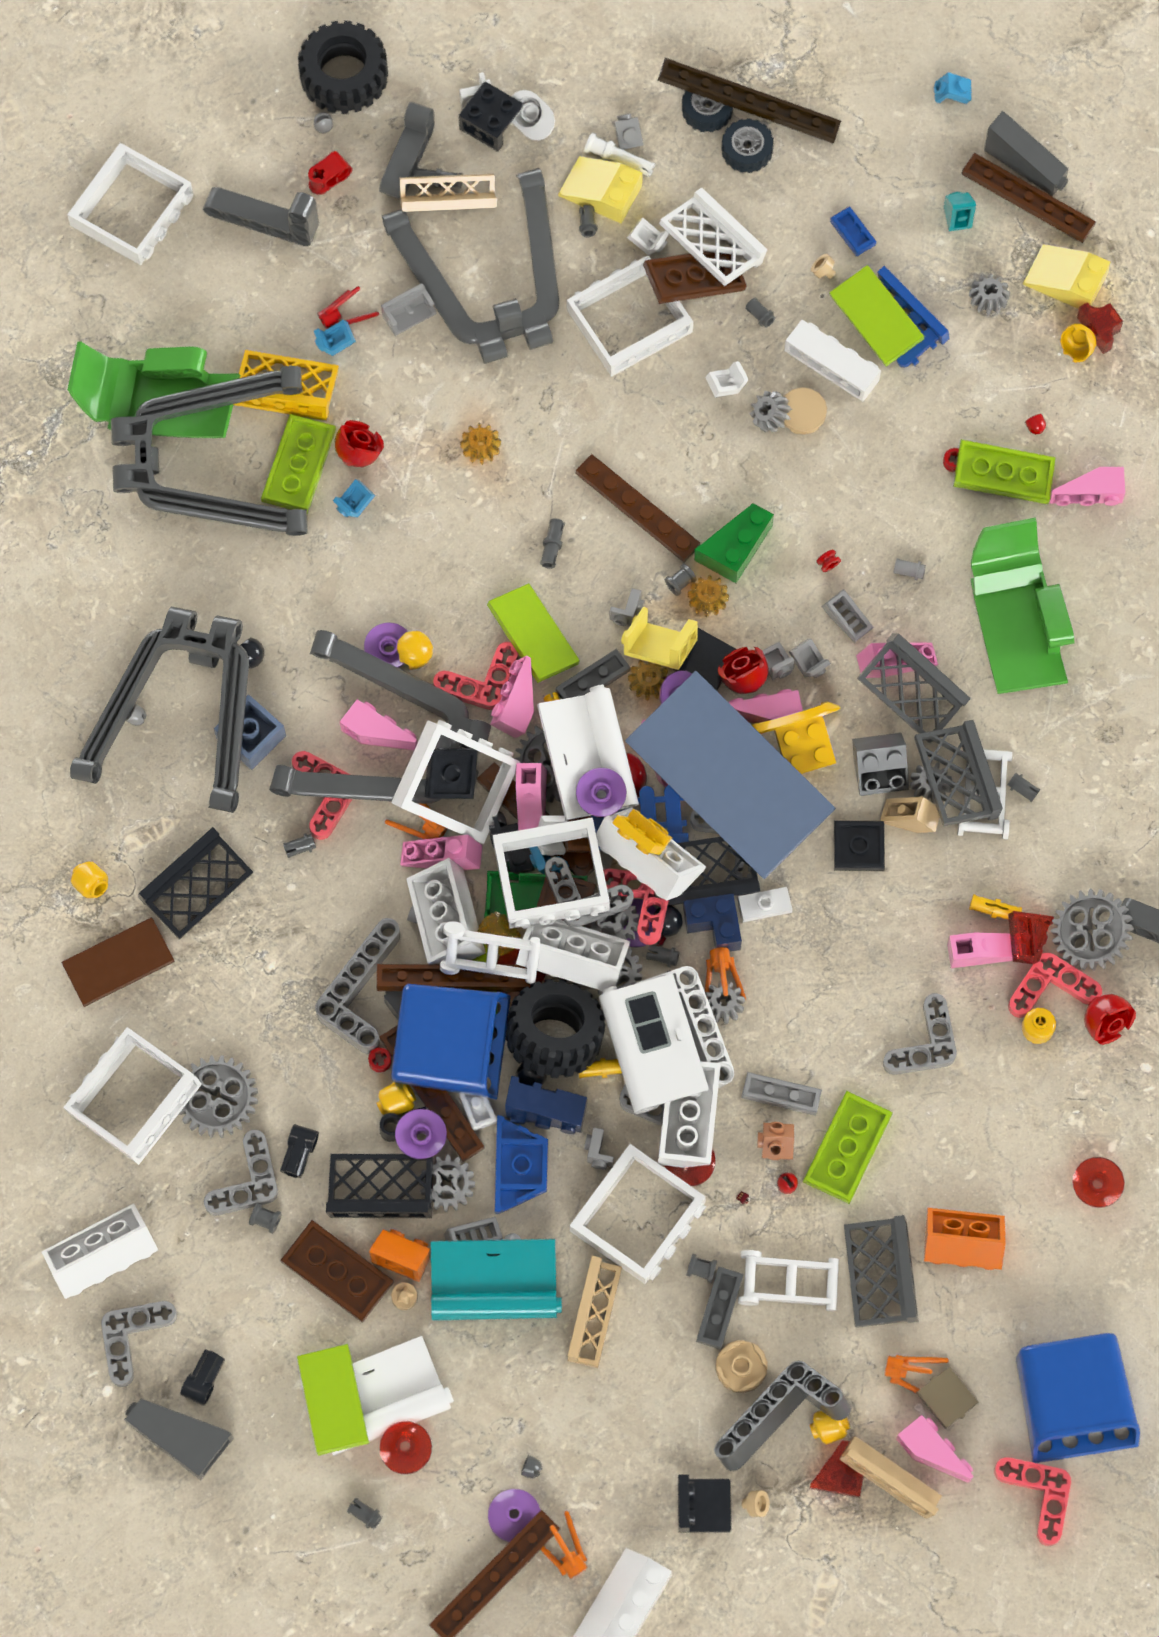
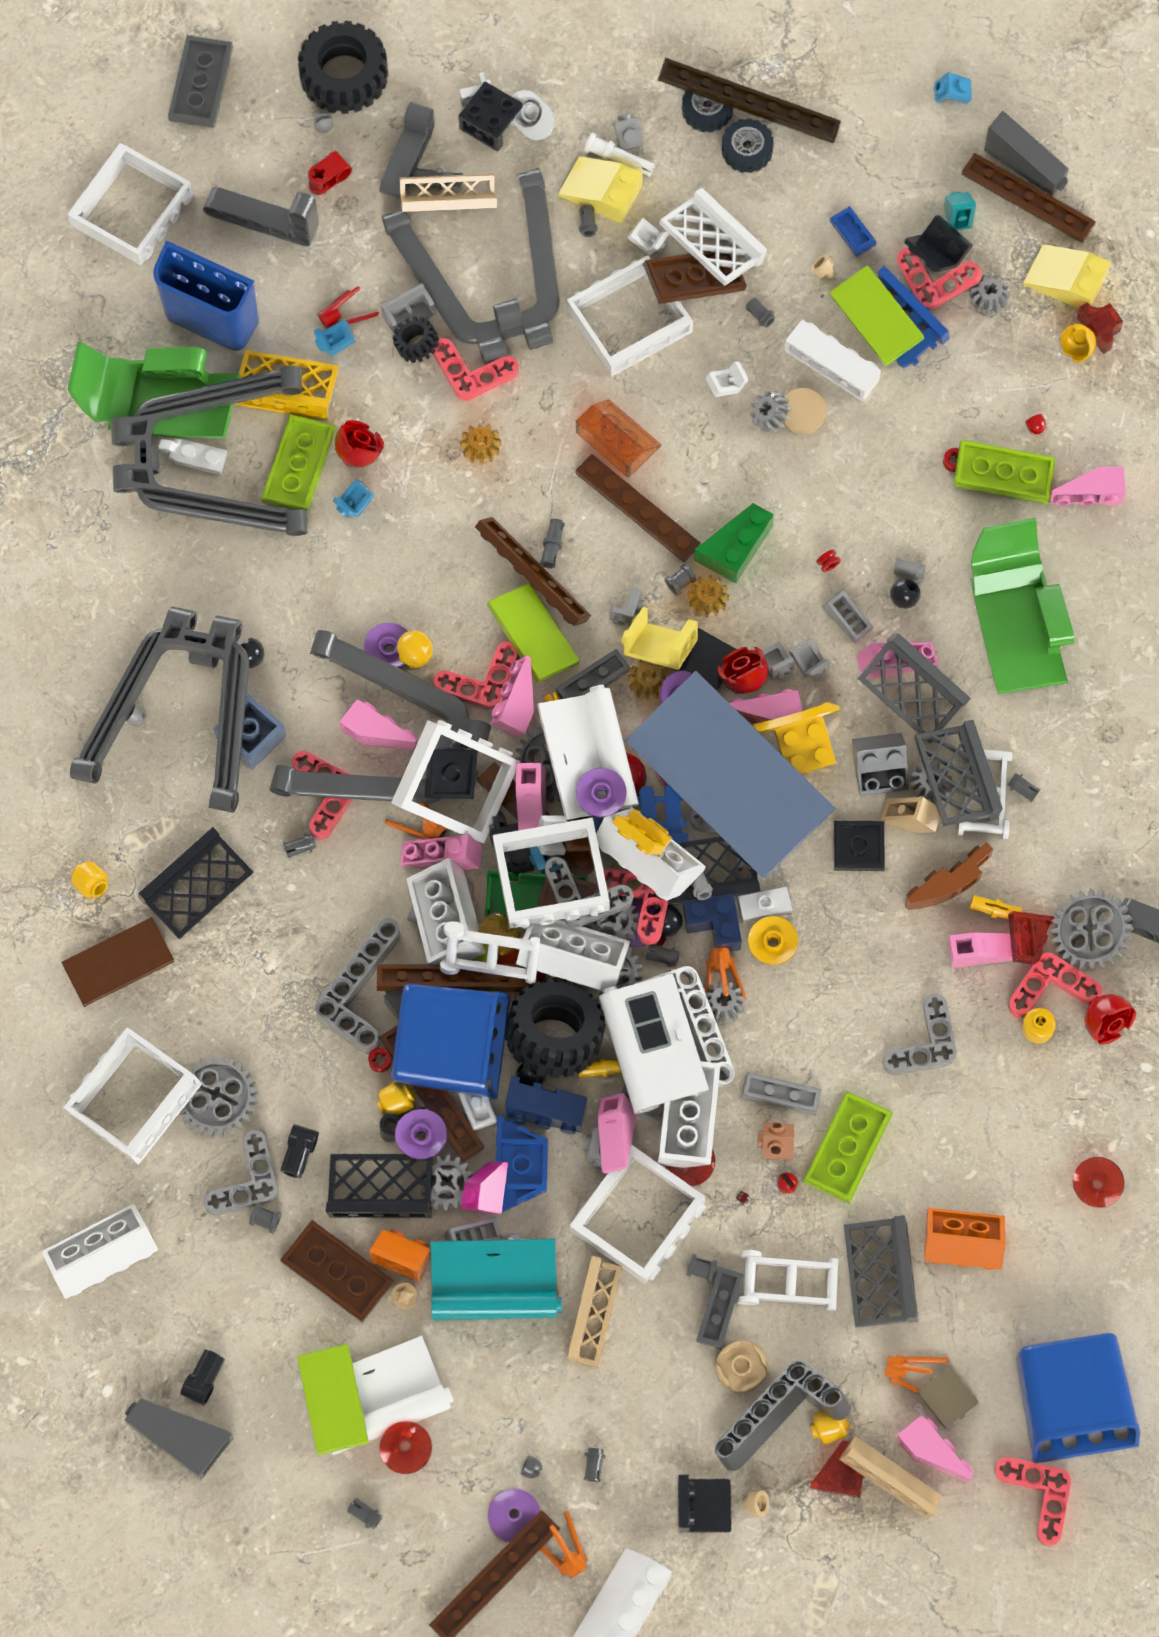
light grey beam [101,1301,177,1387] -> none
none -> blue piece [153,240,259,351]
none -> white hinge [158,439,228,475]
none -> dark grey plate [168,35,233,128]
none -> black tyre [392,316,439,363]
none -> coral beam [433,338,519,401]
none -> slope [461,1162,508,1214]
none -> reddish brown plate [475,517,591,626]
none -> clear orange slope [576,399,661,478]
none -> dark grey pin [584,1448,606,1482]
none -> bright pink slope [598,1093,637,1173]
none -> light grey pin [692,871,713,900]
none -> yellow dish [748,916,799,965]
none -> black piece [890,578,921,609]
none -> coral beam [897,248,982,310]
none -> black bracket [904,215,973,272]
none -> dark orange slope [905,842,993,910]

